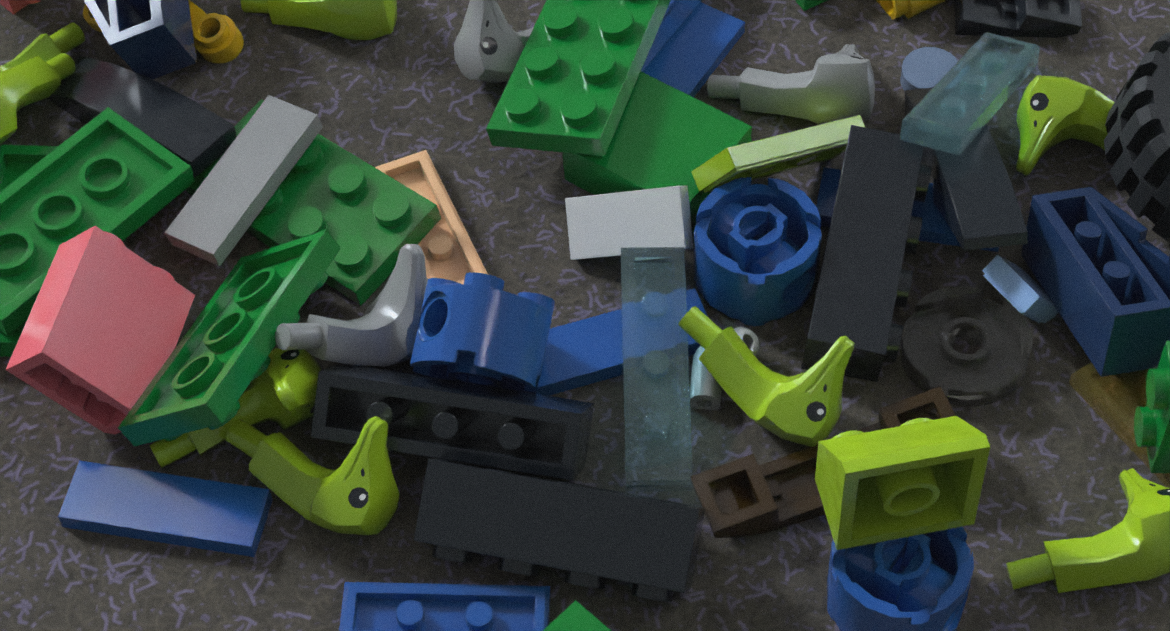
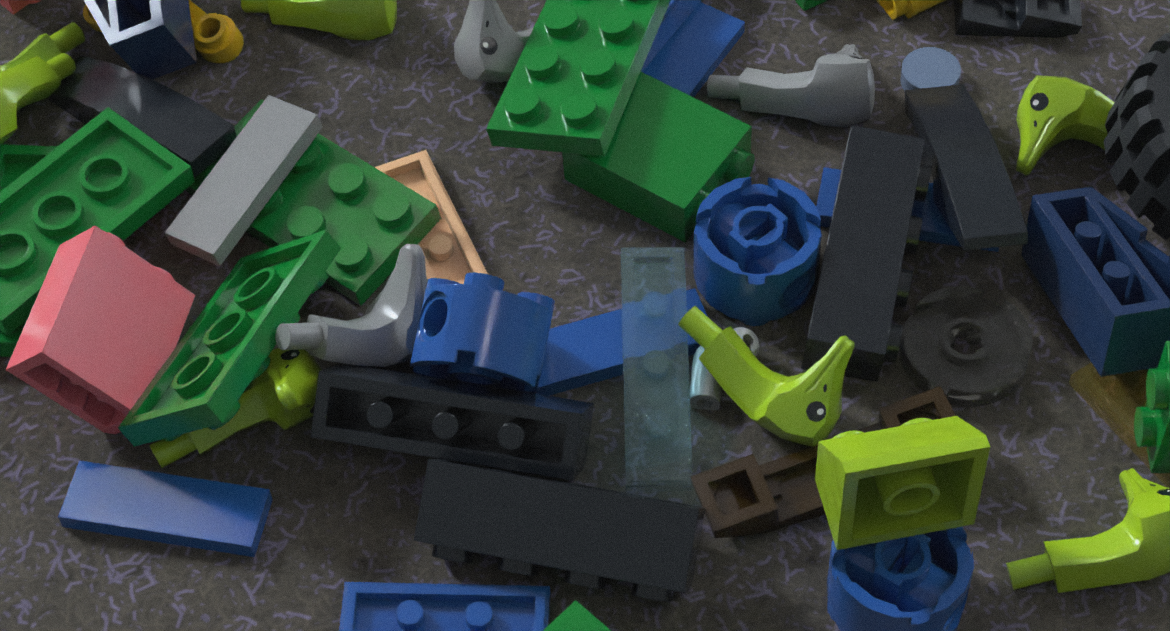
lime animal [226,416,400,535] -> none
white tile [565,186,694,260] -> none
lime tile [691,115,866,193] -> none
clear light blue tile [900,32,1040,156] -> none
light blue tile [982,254,1059,323] -> none

